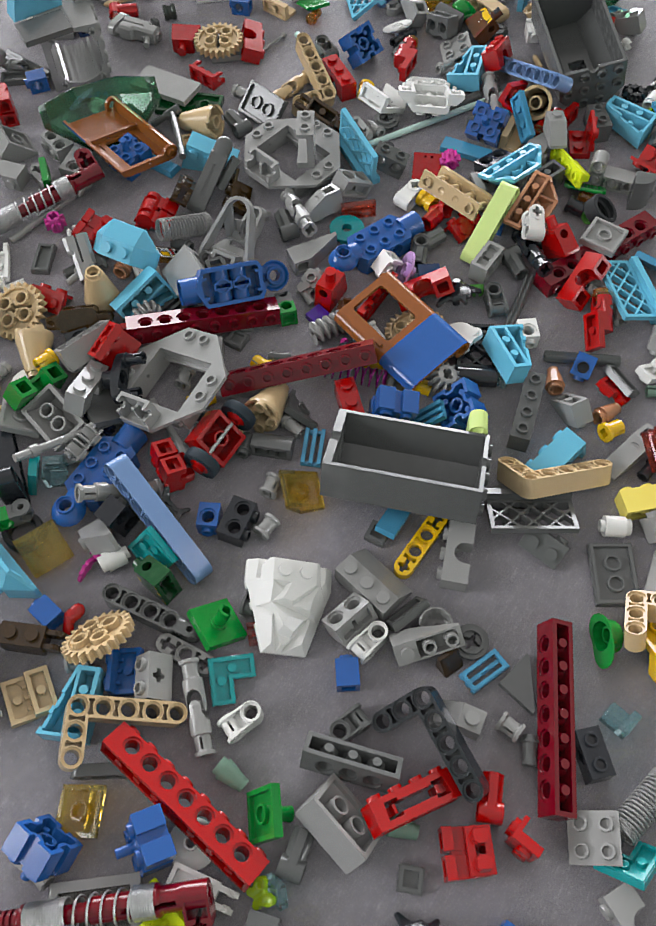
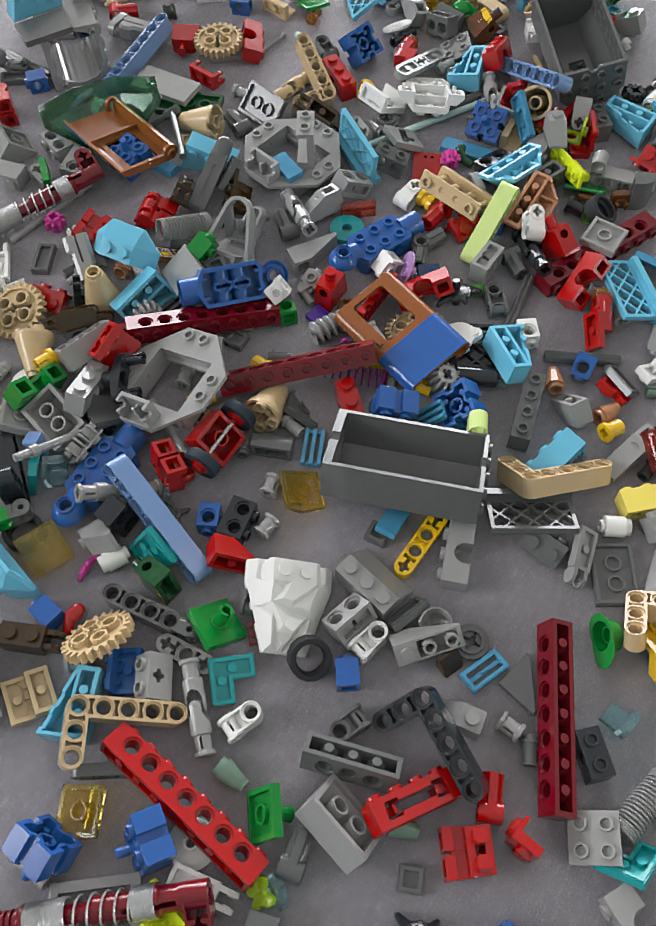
none -> medium blue slope [22,431,50,456]
none -> black plate [72,275,84,306]
none -> medium blue beam [101,13,173,97]
none -> green brick [186,231,219,261]
none -> red slope [206,533,256,575]
none -> white bracket [264,274,292,305]
none -> dark azure tile [272,152,304,183]
none -> black tyre [287,634,333,682]
none -> light grey tile [382,124,425,152]
none -> light grey piece [393,48,446,81]
none -> dark green arm [455,144,474,168]
none -> light grey bracket [493,85,514,118]
none -> light grey hinge [563,525,599,590]
none -> lime bracket [567,117,589,146]
none -> light grey piece [571,96,593,130]
none -> reddish brown tile [610,190,631,211]

